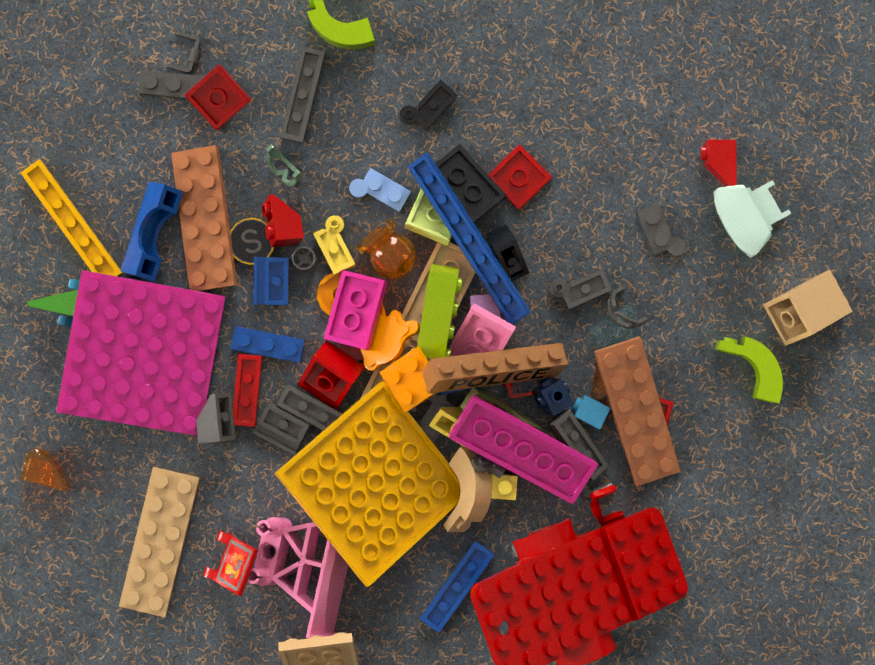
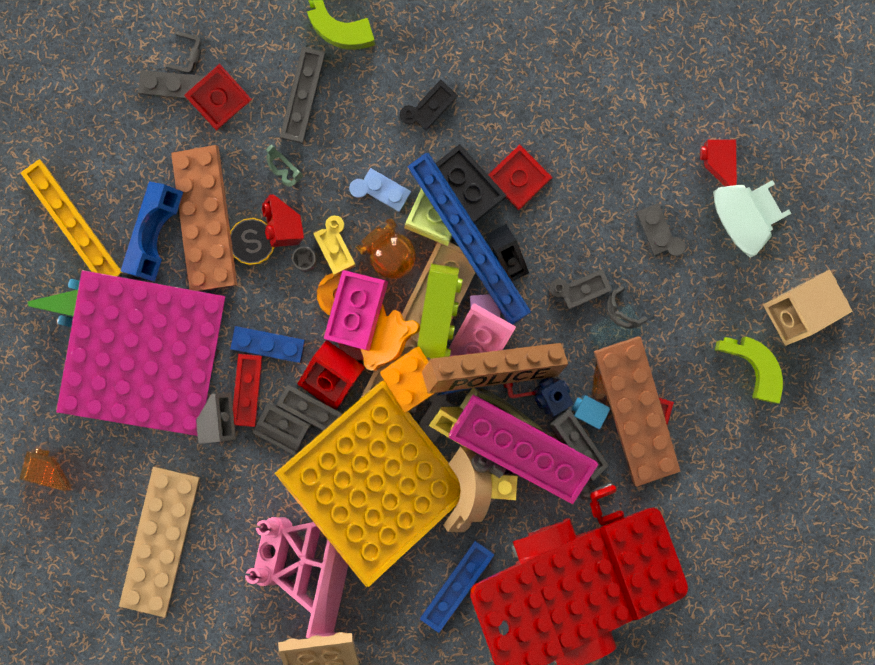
flag [203,530,259,596] -> none
blue plate [253,257,289,305] -> none

